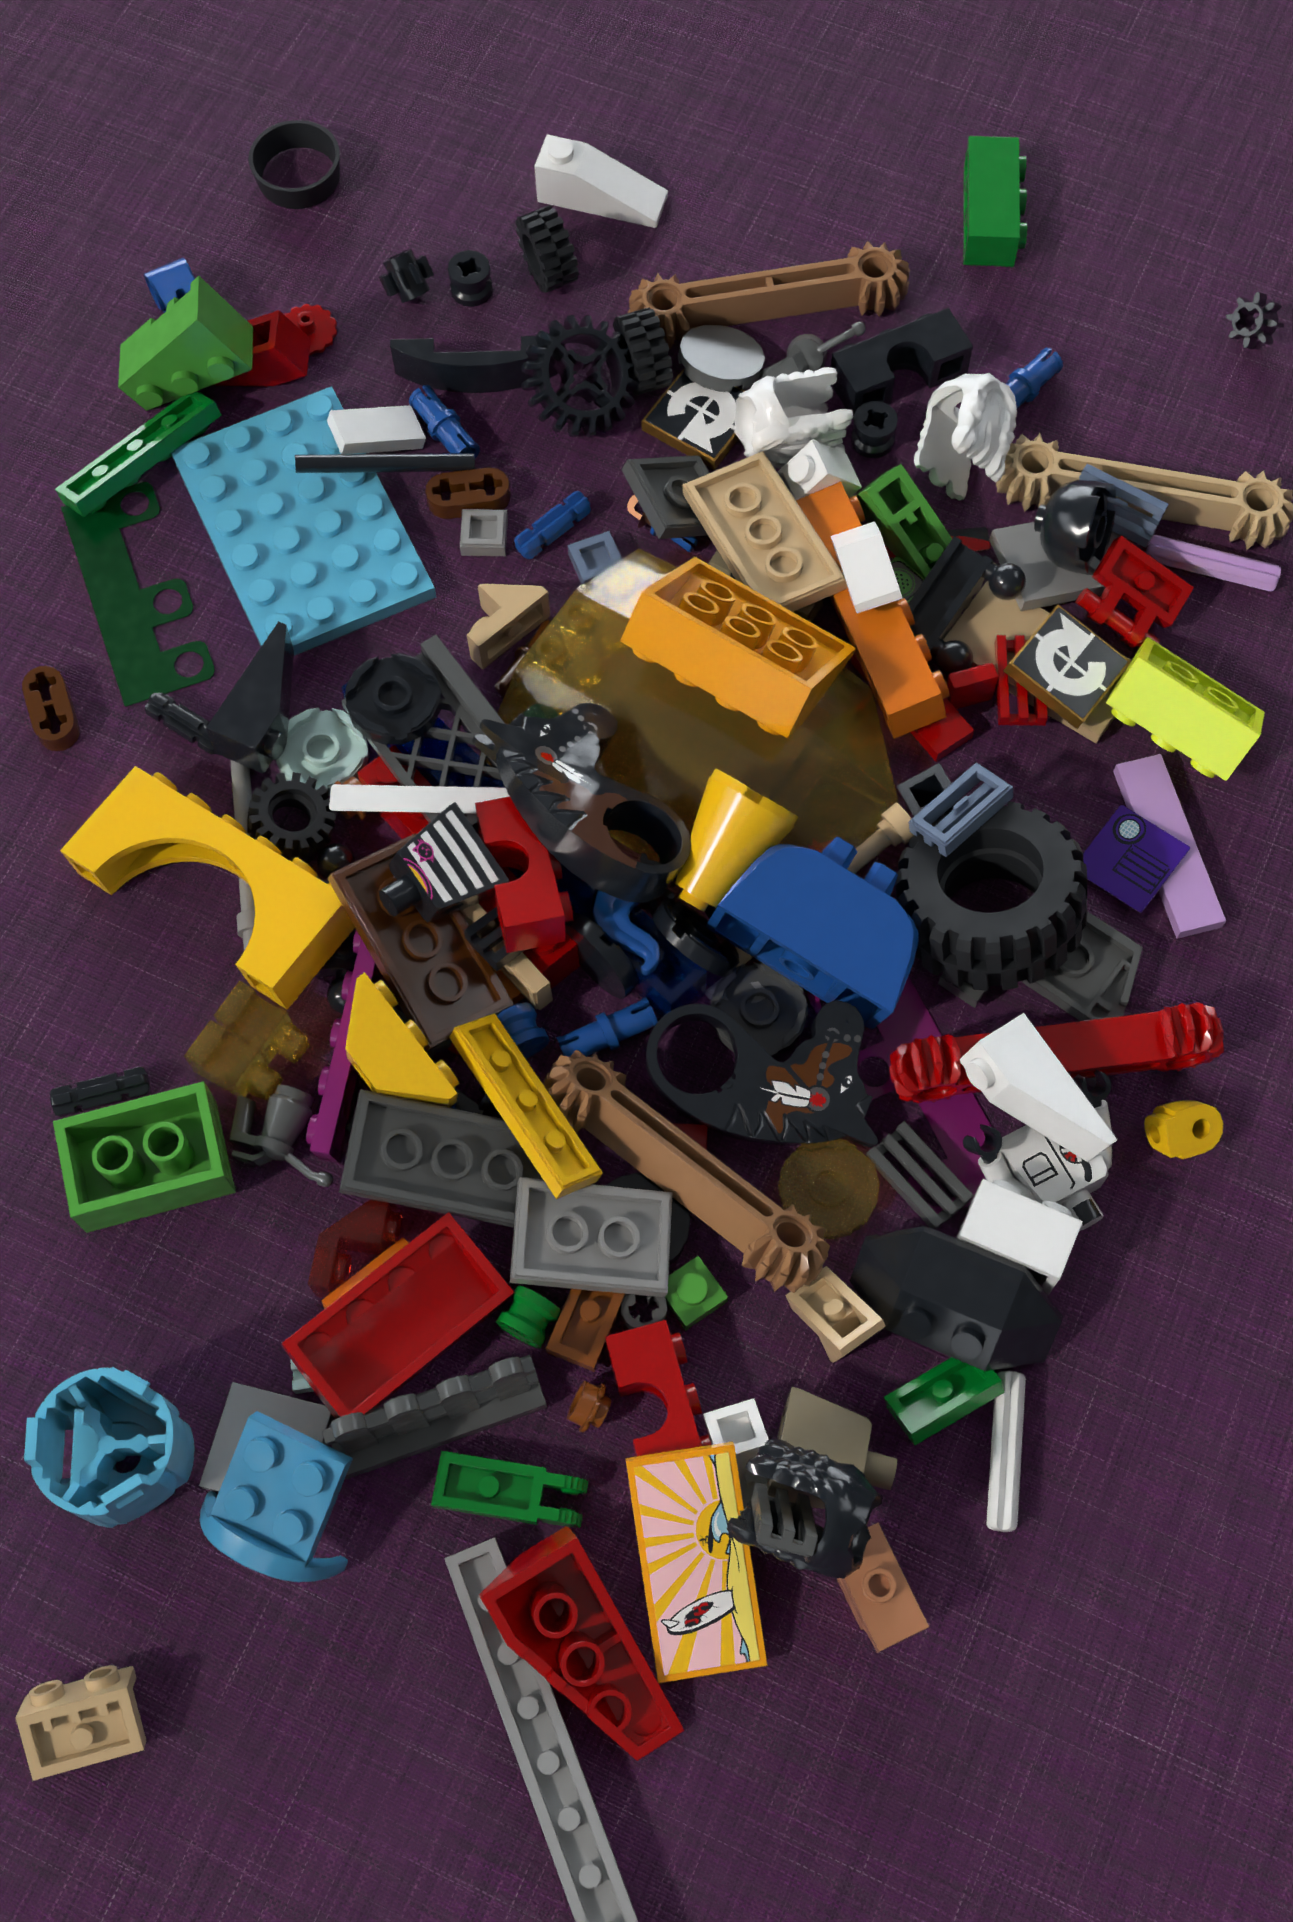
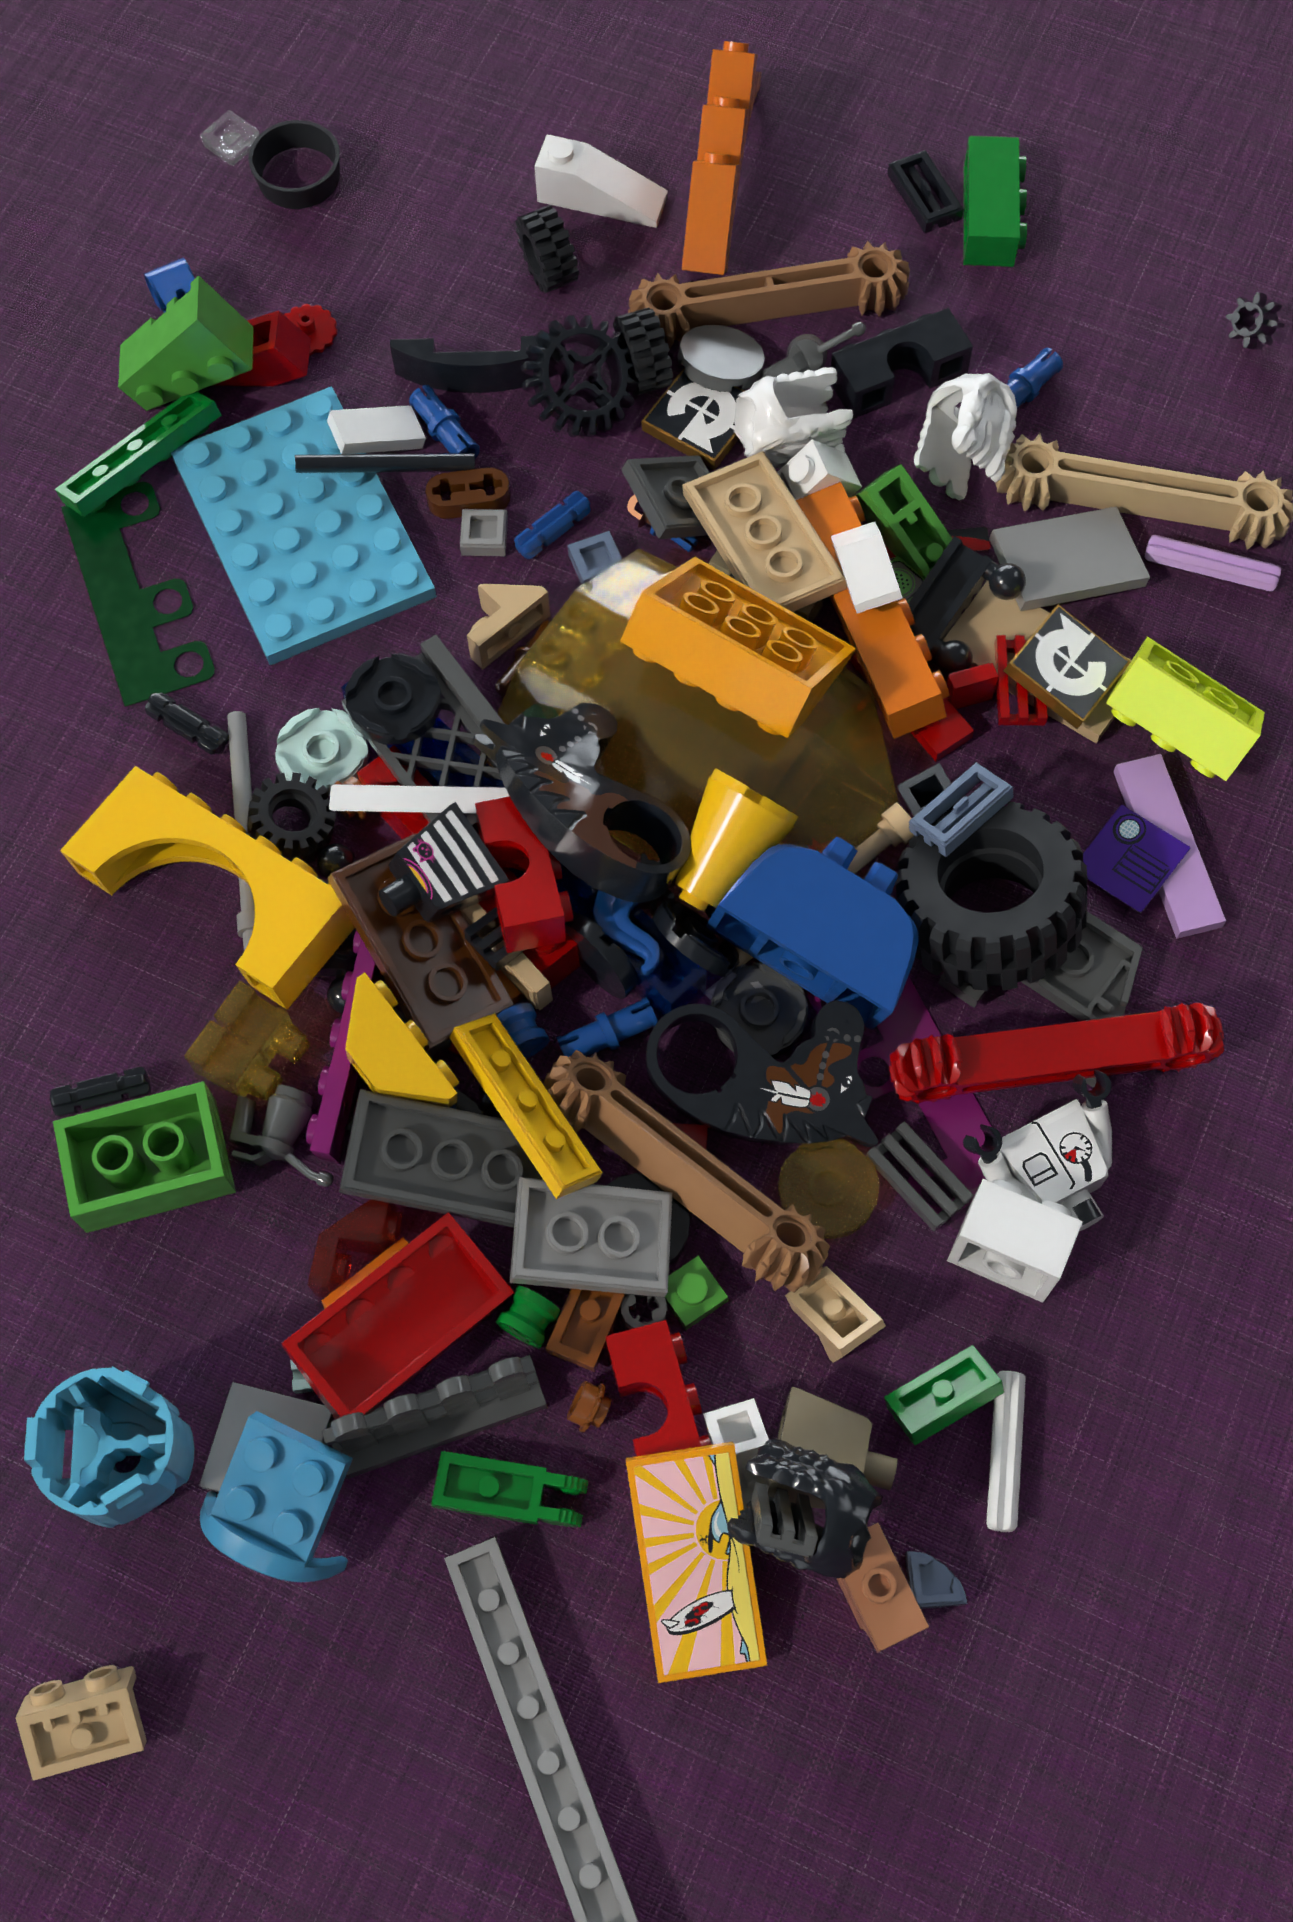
reddish brown beam [22,666,80,751] -> none
black slope [206,621,294,774] -> none
black gear [379,248,435,303] -> none
black wheel [448,250,493,307] -> none
red wedge [479,1525,684,1761] -> none
black wedge [850,1226,1063,1371] -> none
black wheel [851,401,898,459] -> none
white slope [959,1013,1117,1162] -> none
black cylinder [1034,480,1116,575] -> none
red plate [1076,536,1194,648] -> none
sand blue tile [1079,464,1169,547] -> none
yellow piece [1144,1100,1223,1160] -> none
none -> clear plate [200,110,260,167]
none -> orange arch [682,41,762,275]
none -> black tile [887,150,964,233]
none -> sand blue tile [905,1551,967,1609]

